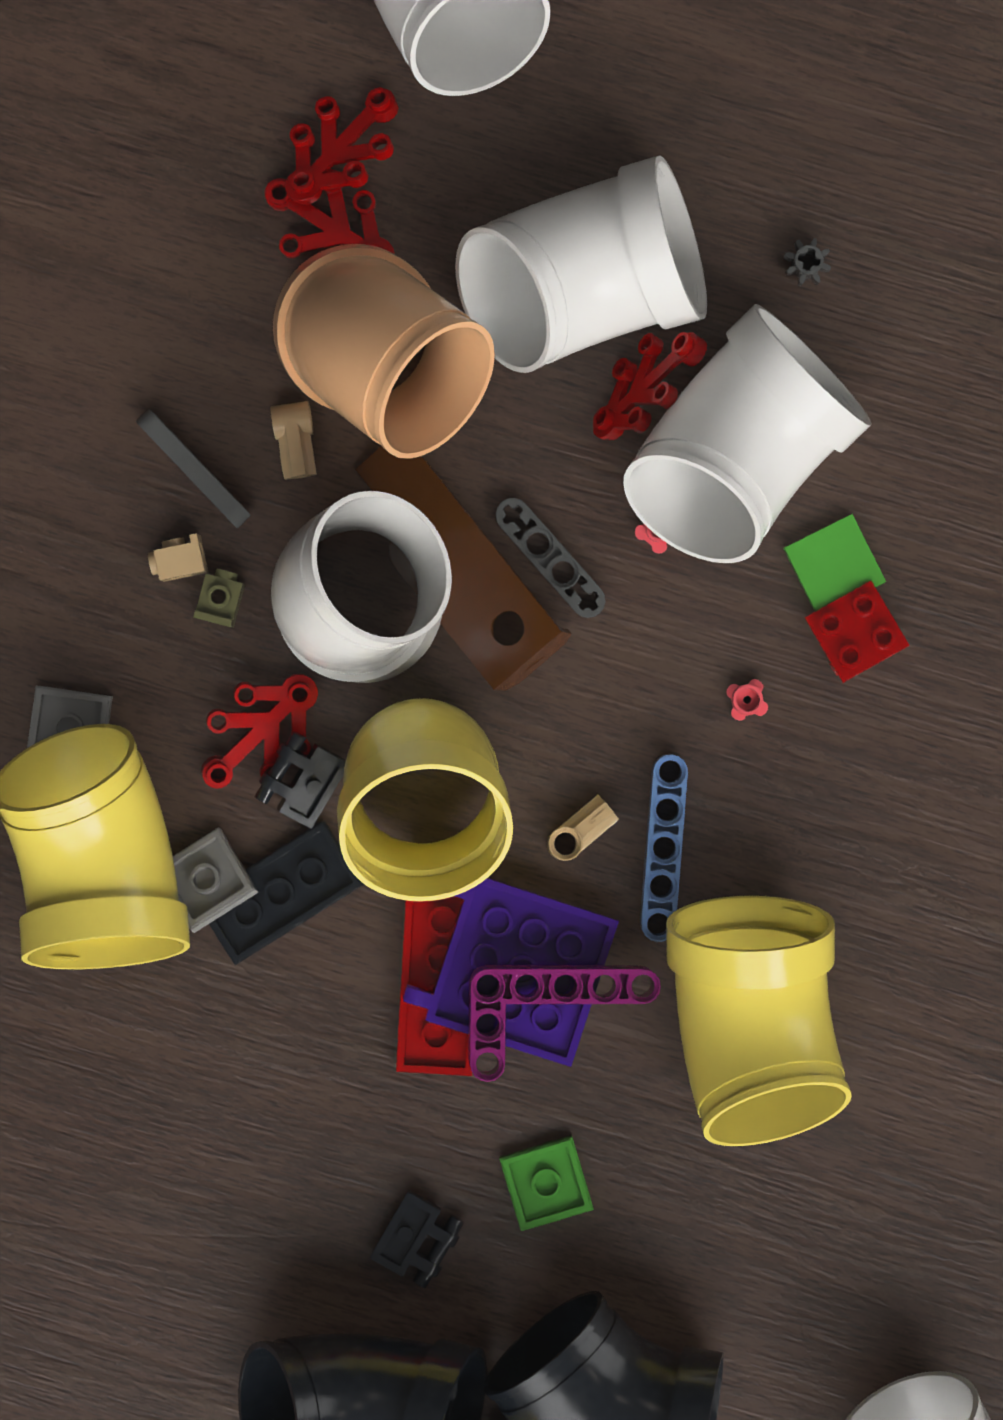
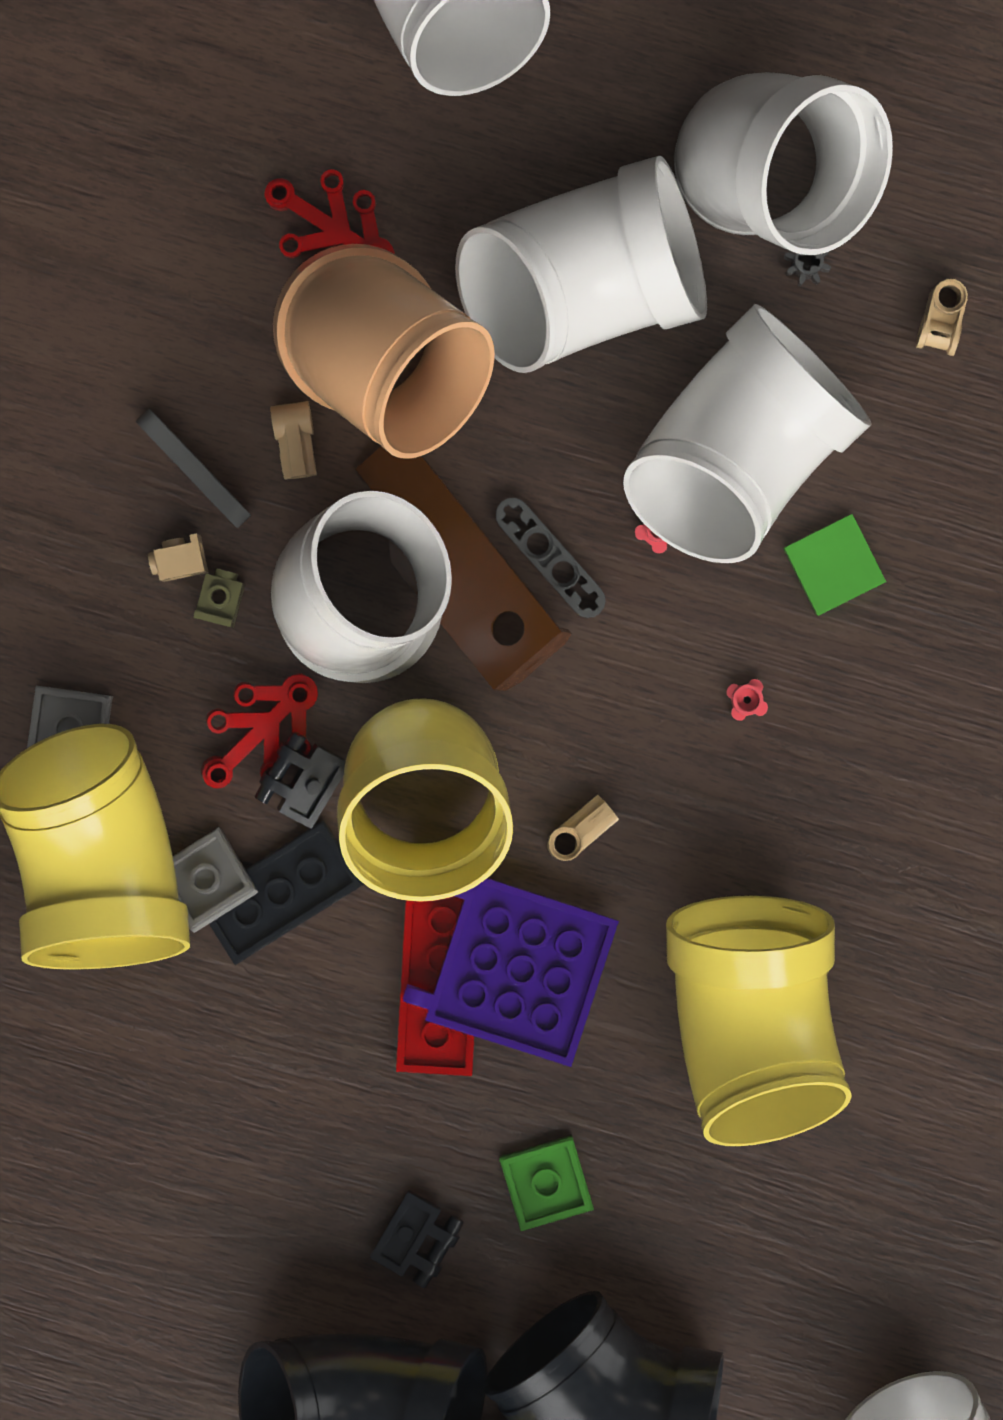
red plant [285,87,399,205] -> none
magenta beam [468,965,661,1082] -> none
red plant [593,332,707,440] -> none
medium blue beam [640,754,688,942] -> none
red hinge [805,581,910,683] -> none
none -> white cylinder [674,72,893,255]
none -> tan piece [915,279,968,356]

